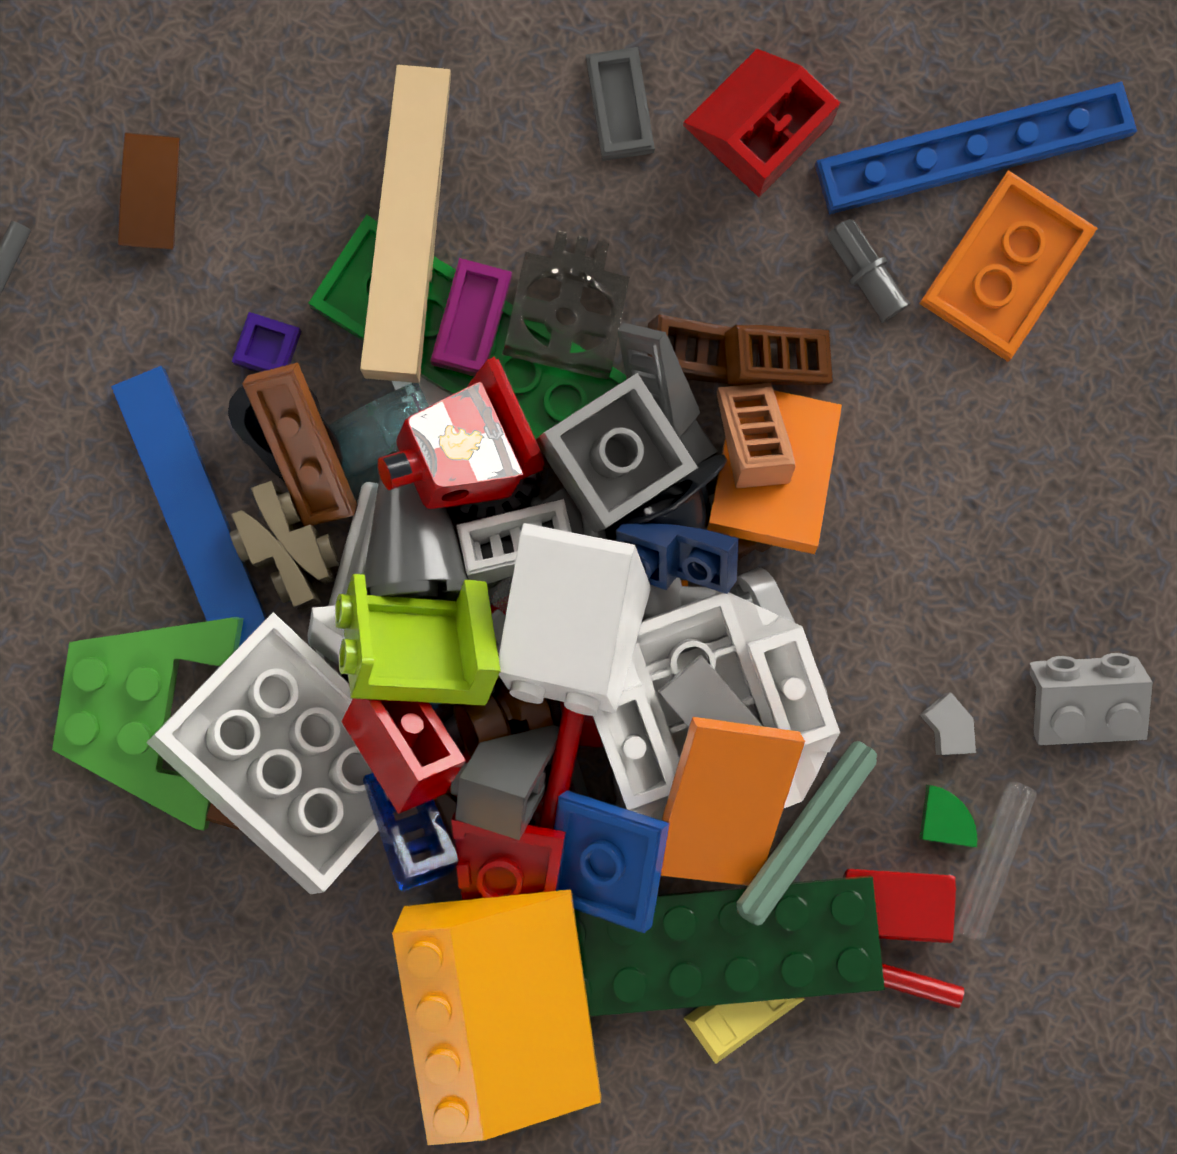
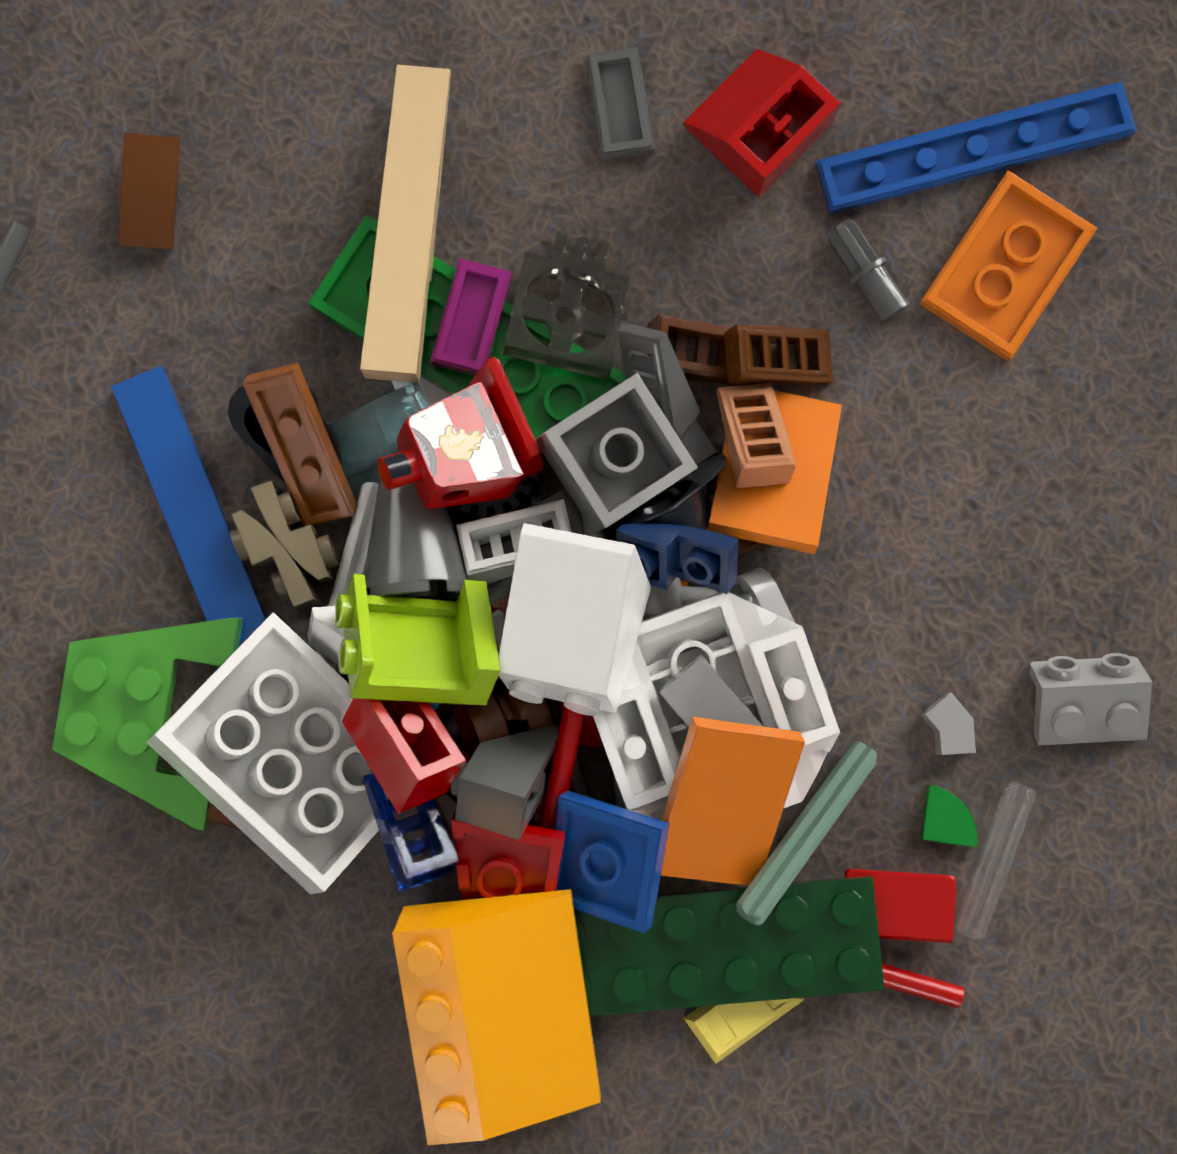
dark purple tile [232,312,302,373] -> none

